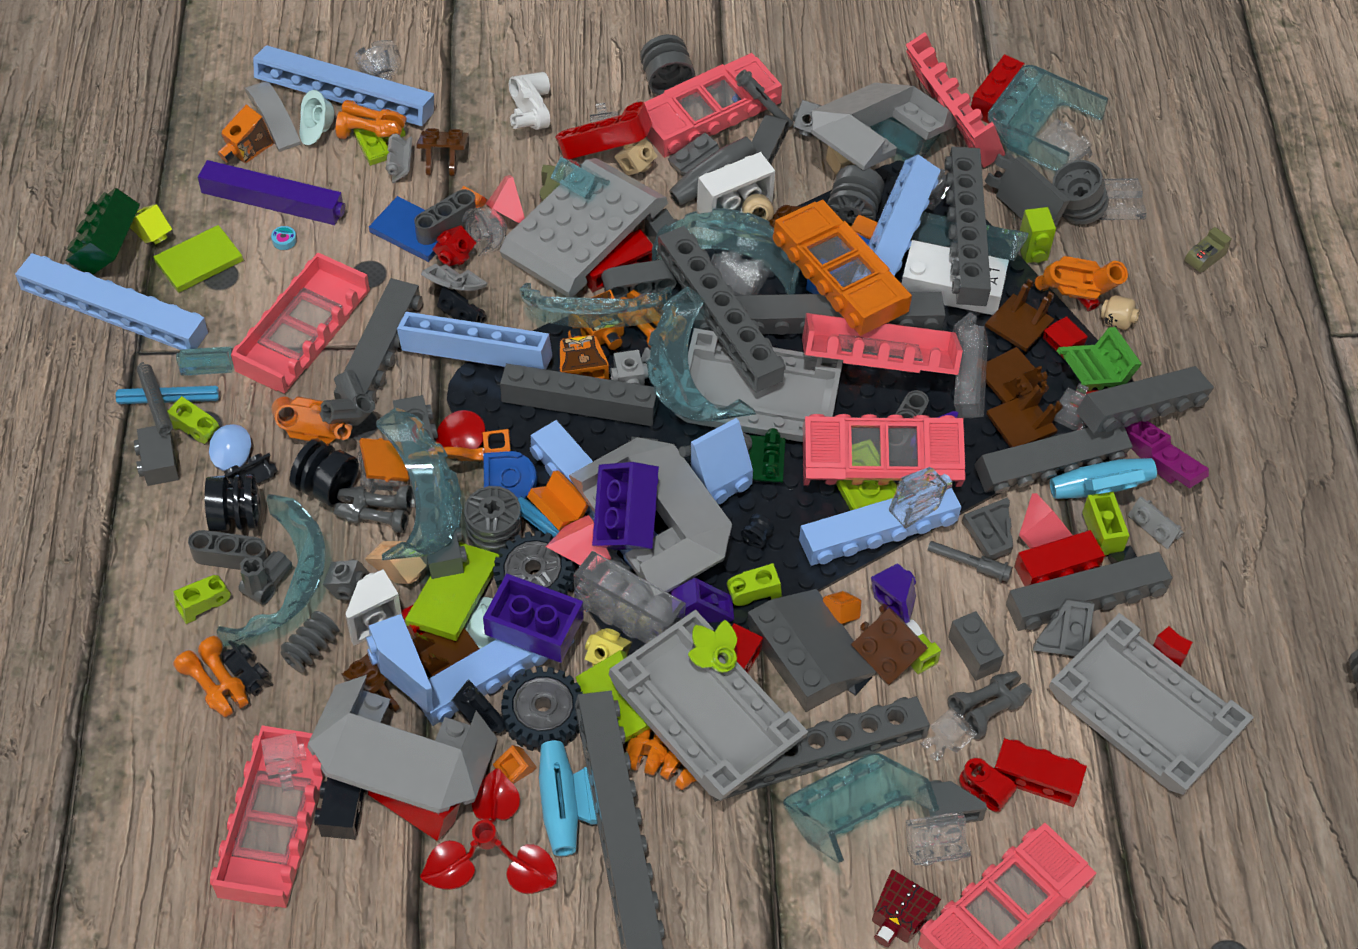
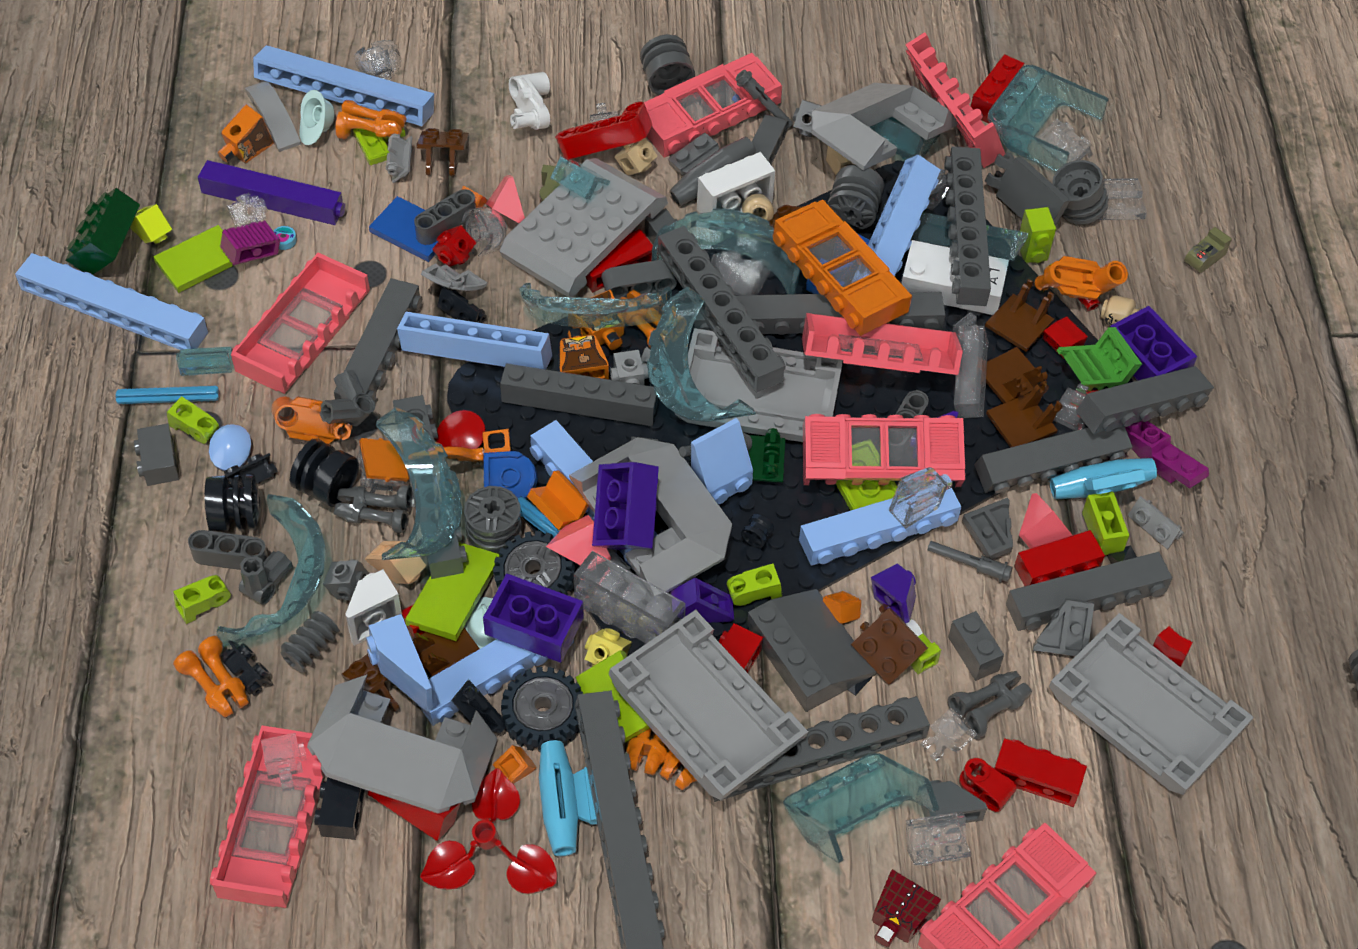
dark grey piece [137,362,173,437] -> none
lime plate [688,620,737,673] -> none
orange slope [851,215,878,240] -> none
none -> magenta brick [220,220,280,265]
none -> clear brick [227,193,268,228]
none -> dark purple brick [1110,306,1197,381]

